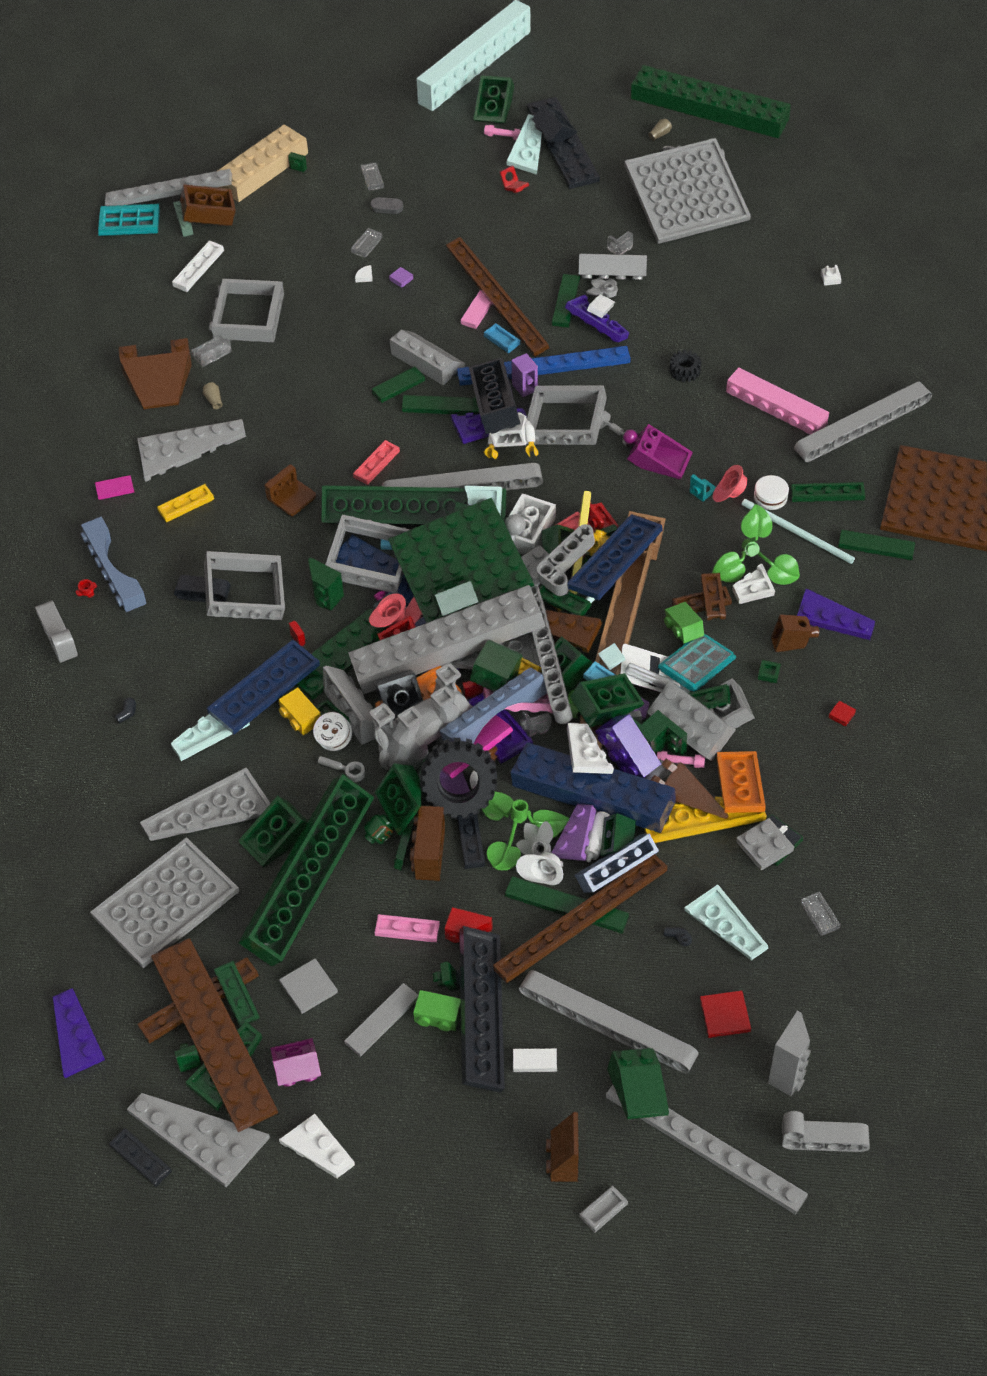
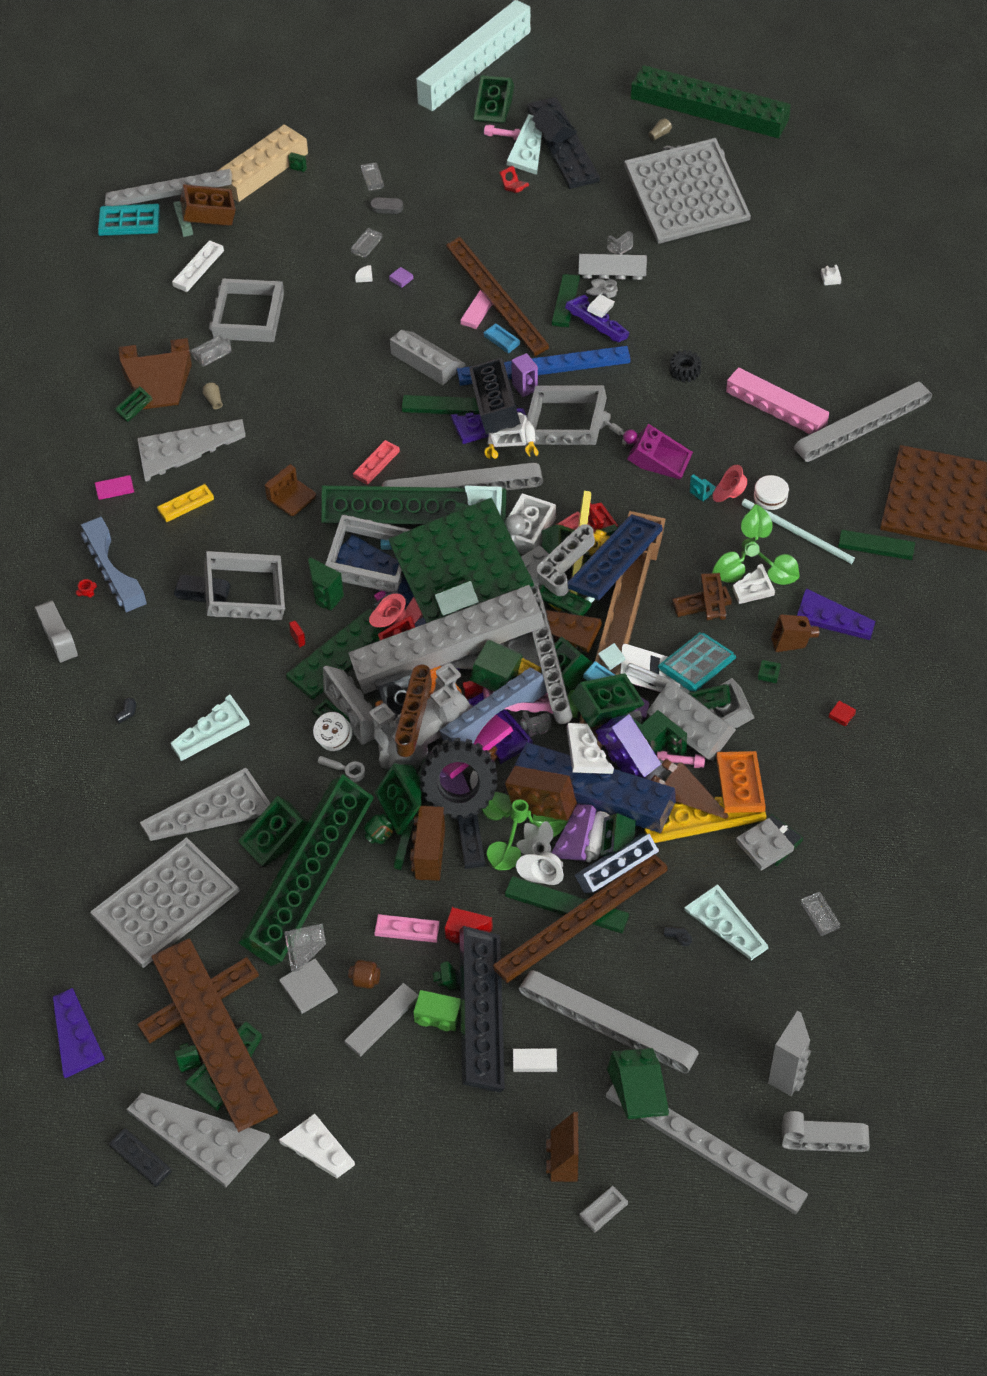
dark blue plate [207,640,320,734] -> none
dark green tile [214,961,260,1027] -> none
slope [271,1038,321,1087] -> none
yellow brick [279,688,321,735] -> none
dark green tile [372,367,425,403] -> none
bright green brick [664,602,704,643] -> none
red tile [700,991,751,1038] -> none
dark green tile [790,482,865,502] -> none
none -> dark green tile [115,386,153,422]
none -> clear wing [285,924,326,972]
none -> reddish brown head [348,960,381,989]
none -> reddish brown beam [395,664,432,757]
none -> reddish brown brick [505,766,577,821]

